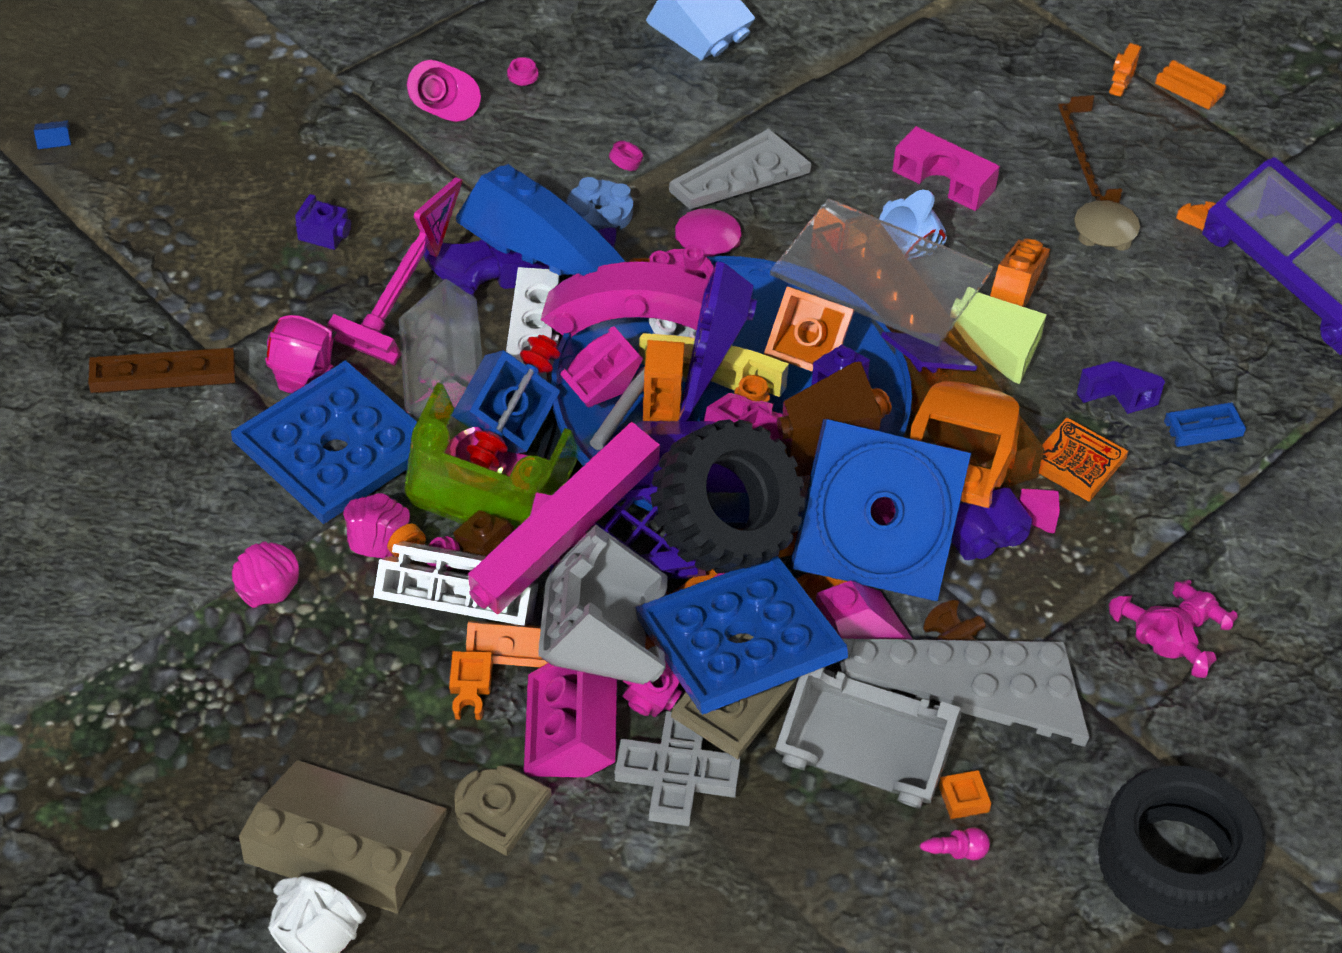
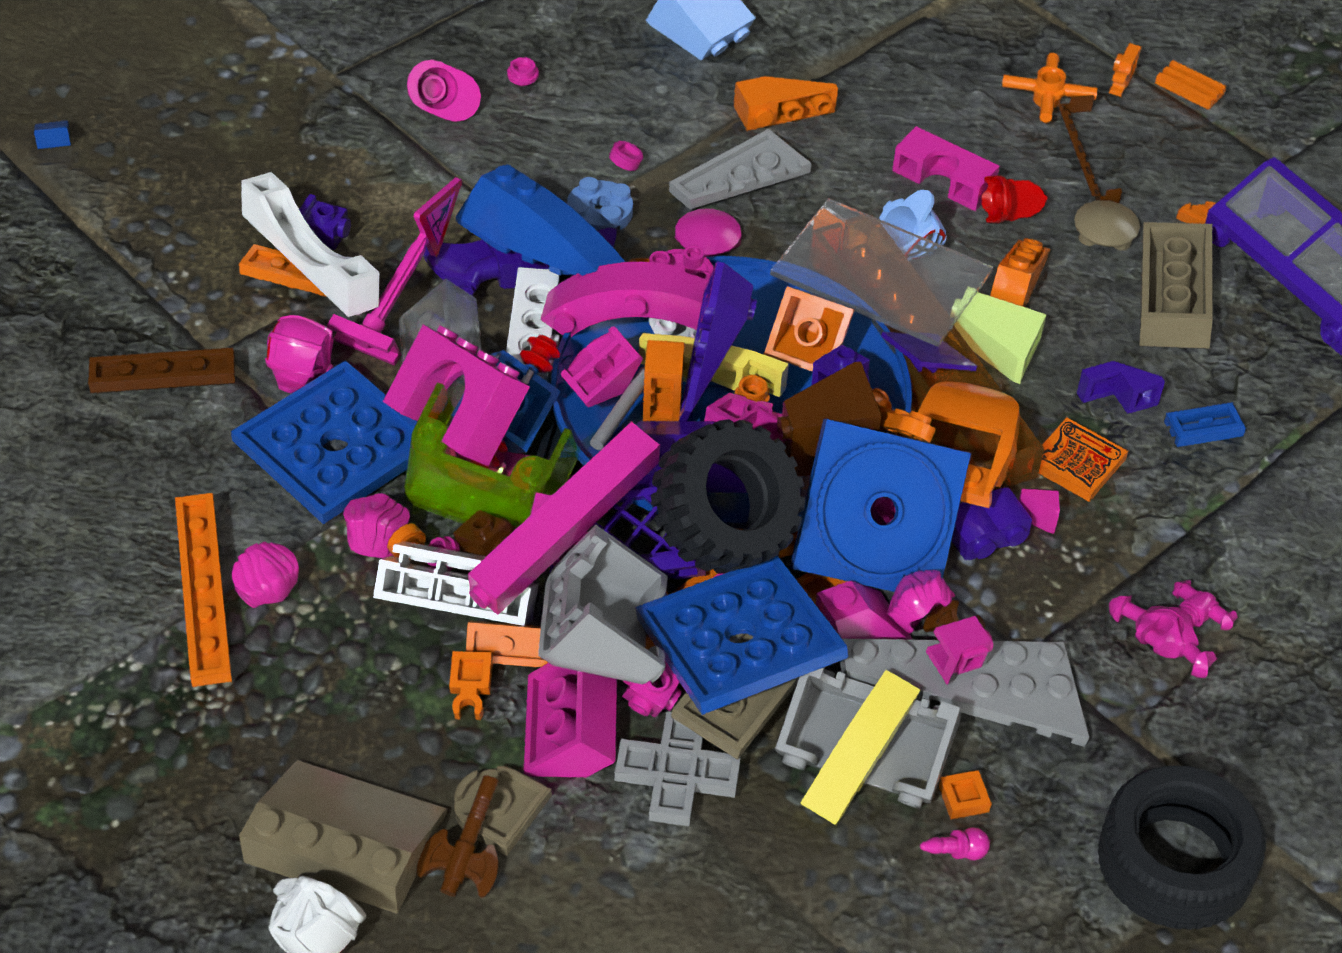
none -> orange plate [175,493,232,687]
none -> orange plate [239,244,327,297]
none -> white arch [241,172,380,317]
none -> dark pink arch [383,324,530,466]
none -> reddish brown piece [417,775,499,898]
none -> orange slope [734,76,838,131]
none -> light yellow slope [800,670,921,826]
none -> orange plate [879,406,936,443]
none -> dark pink hair [887,570,956,634]
none -> dark pink window [926,616,993,685]
none -> red piece [981,175,1048,223]
none -> orange bar [1002,53,1098,123]
none -> dark tan brick [1139,222,1213,348]

